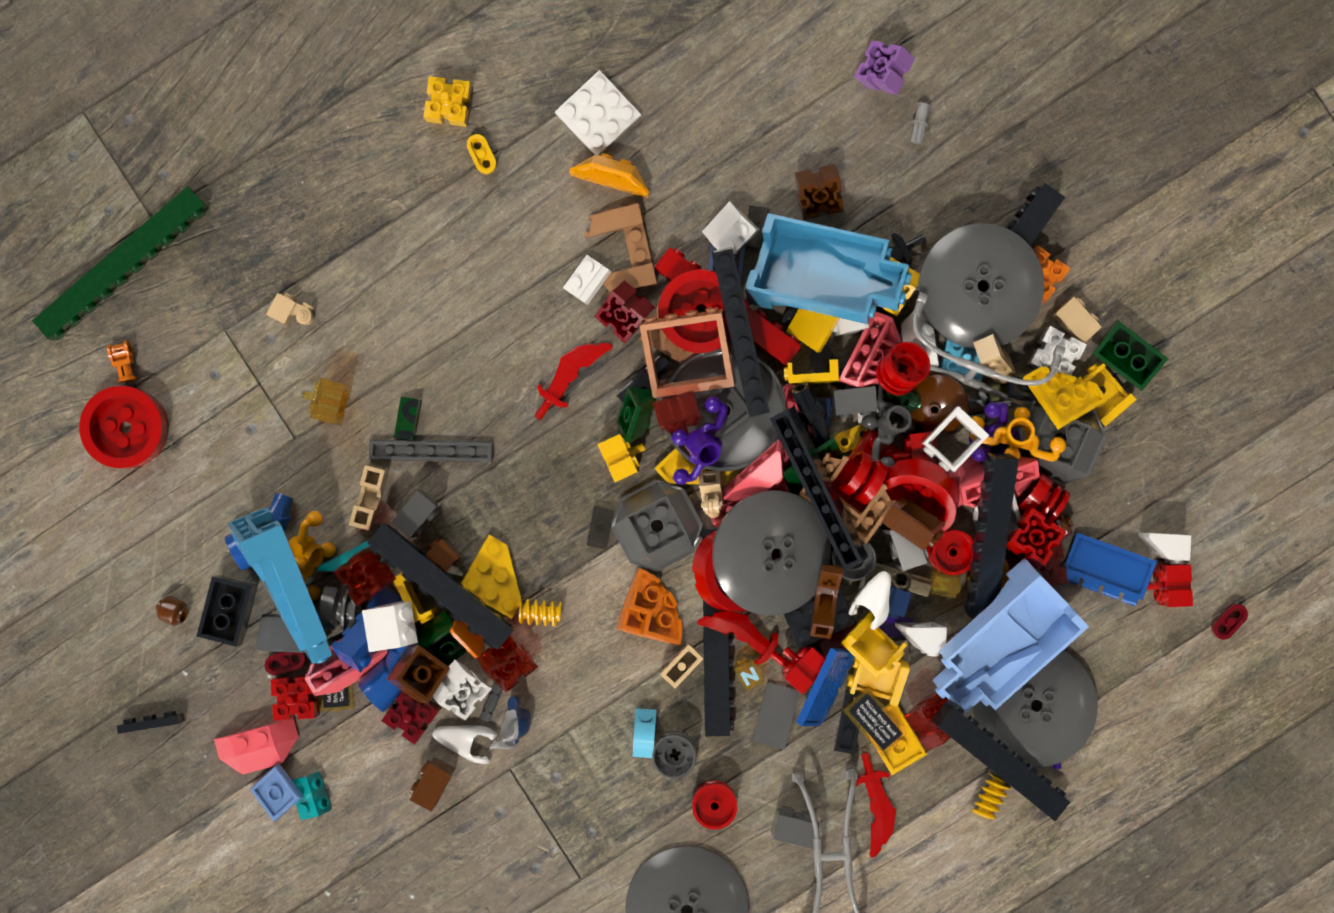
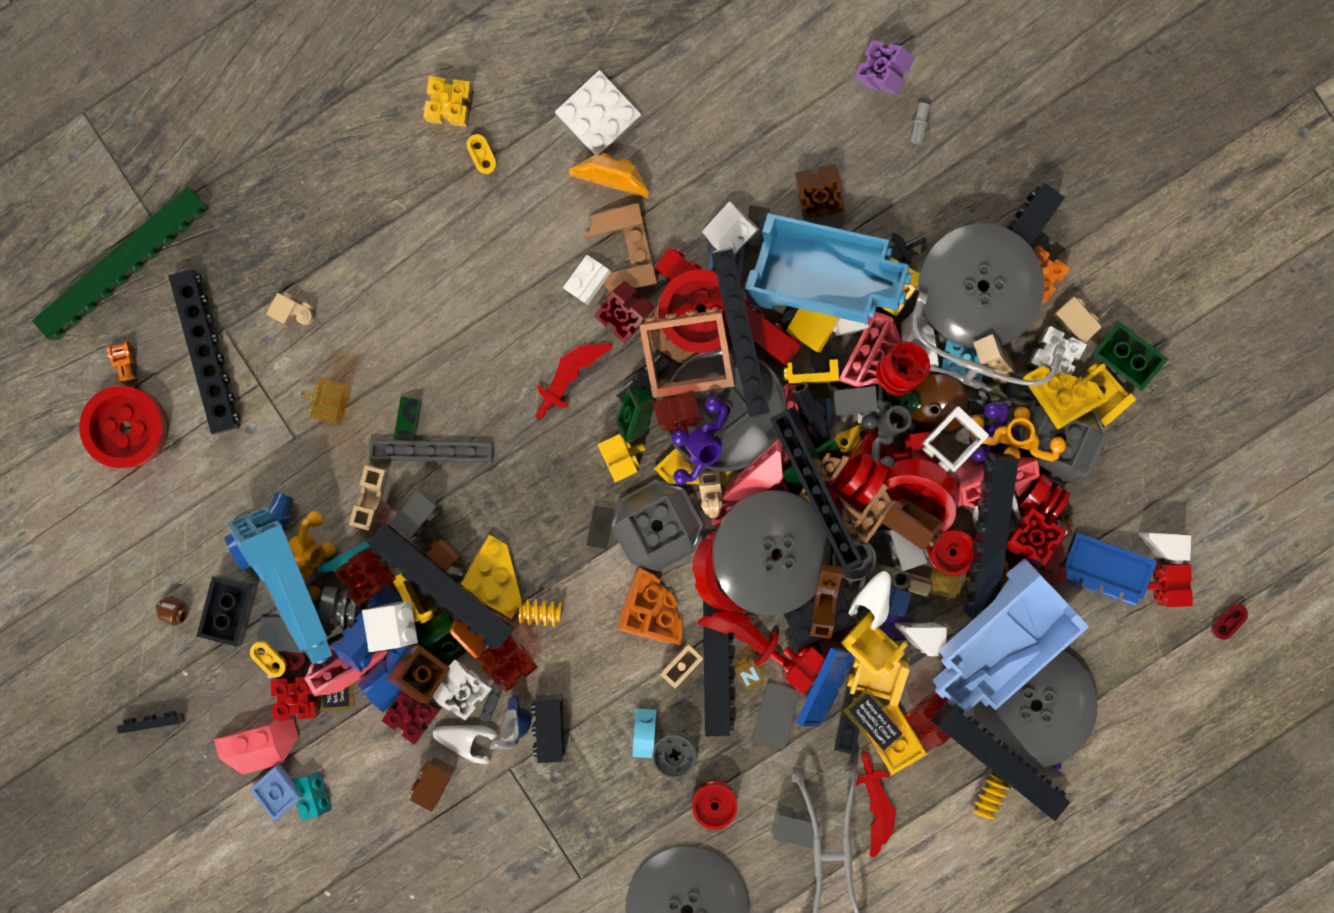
none -> black brick [168,269,241,435]
none -> yellow plate [250,641,287,677]
none -> black brick [531,694,565,763]

